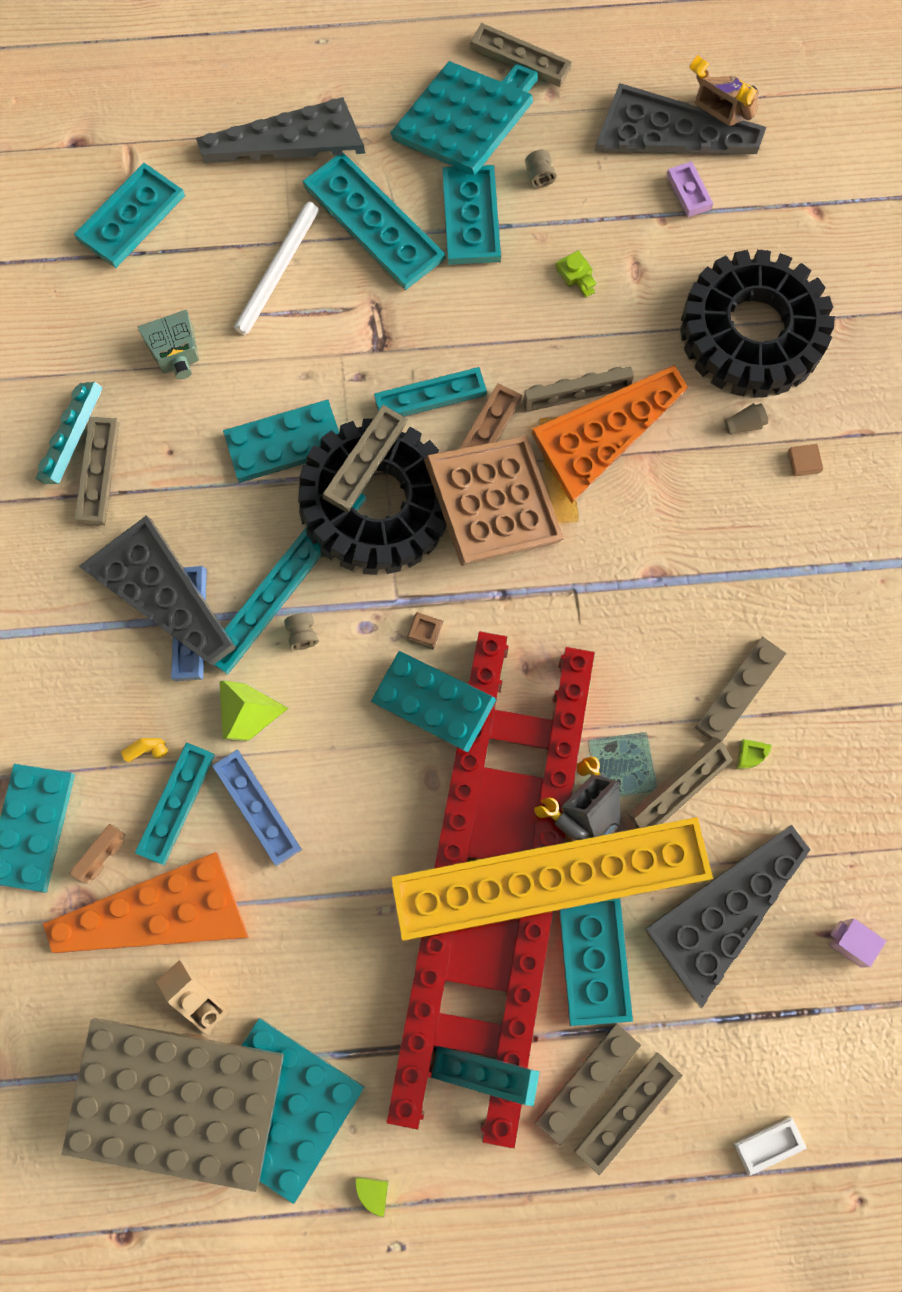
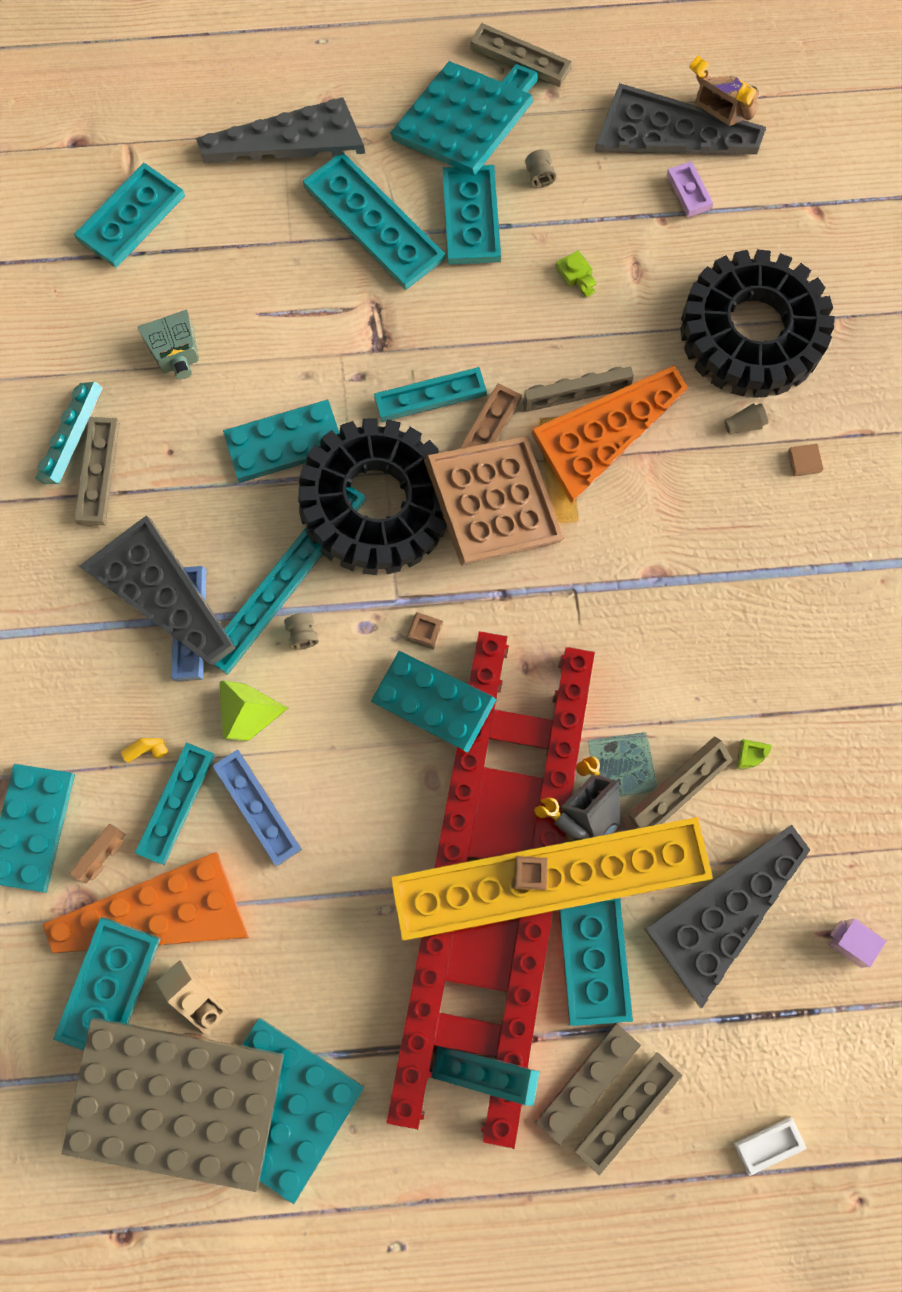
white axle [234,202,319,335] -> none
dark tan plate [323,405,408,513] -> none
lime tile [356,1177,389,1217] -> none
dark tan plate [695,636,786,741] -> none
none -> teal plate [53,917,161,1051]
none -> medium nougat tile [514,856,547,891]

